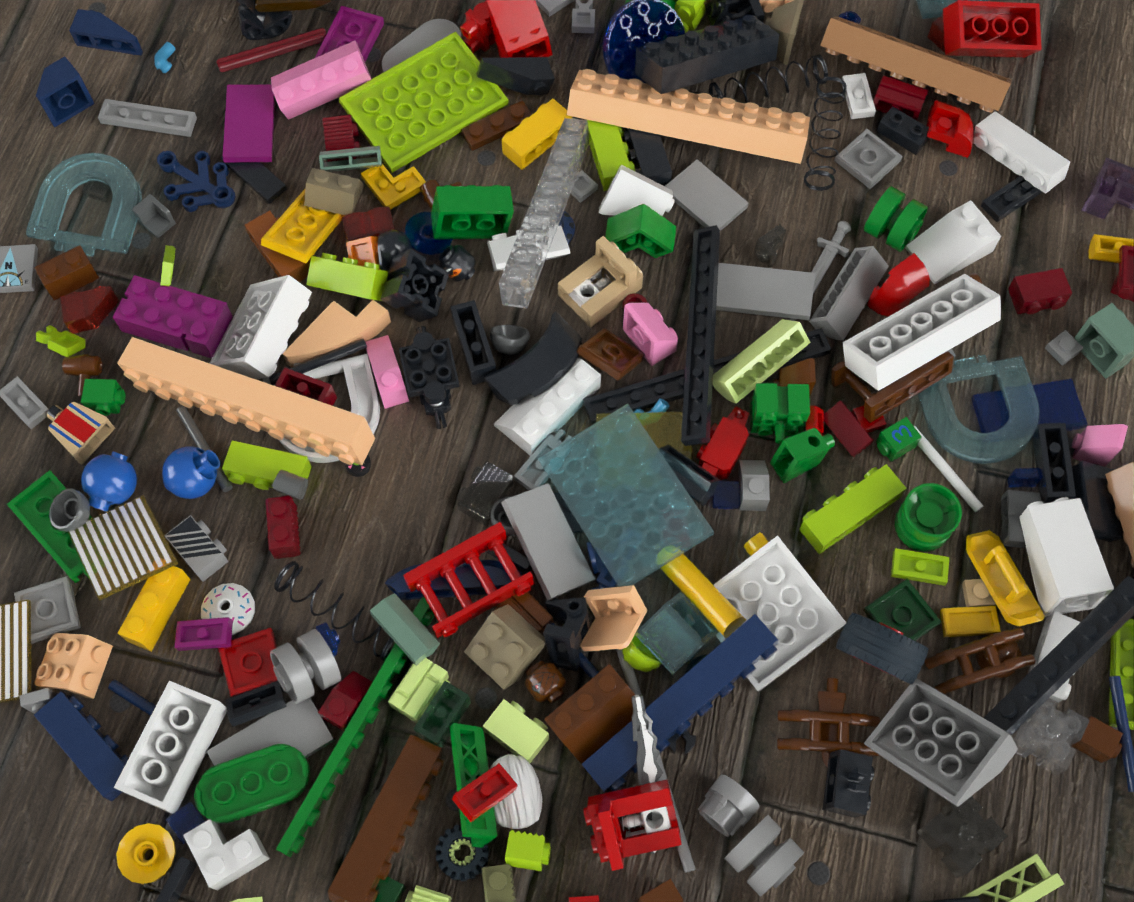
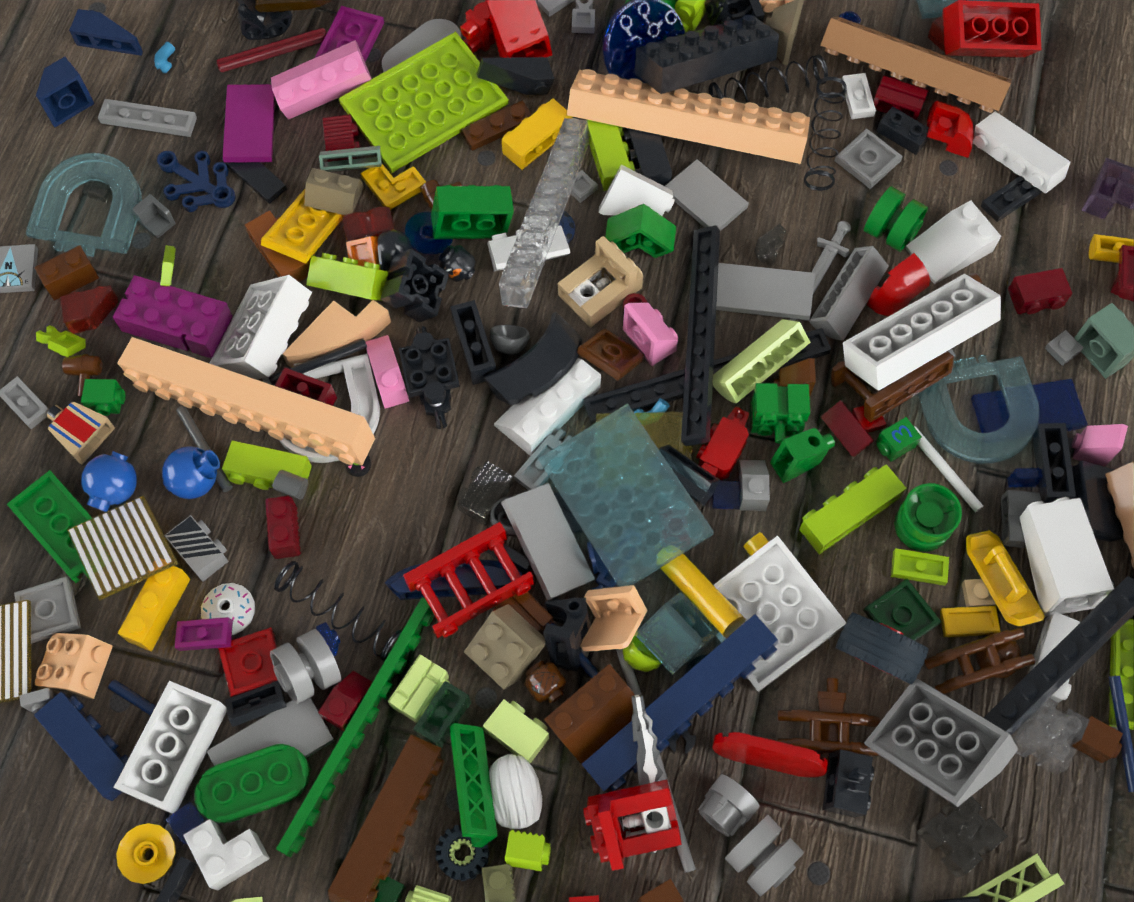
dark grey piece [49,488,90,532] -> none
sand green piece [370,593,440,666] -> none
red plate [452,763,518,822] -> none
red tile [806,406,824,435] -> none
none -> red tile [712,732,828,778]

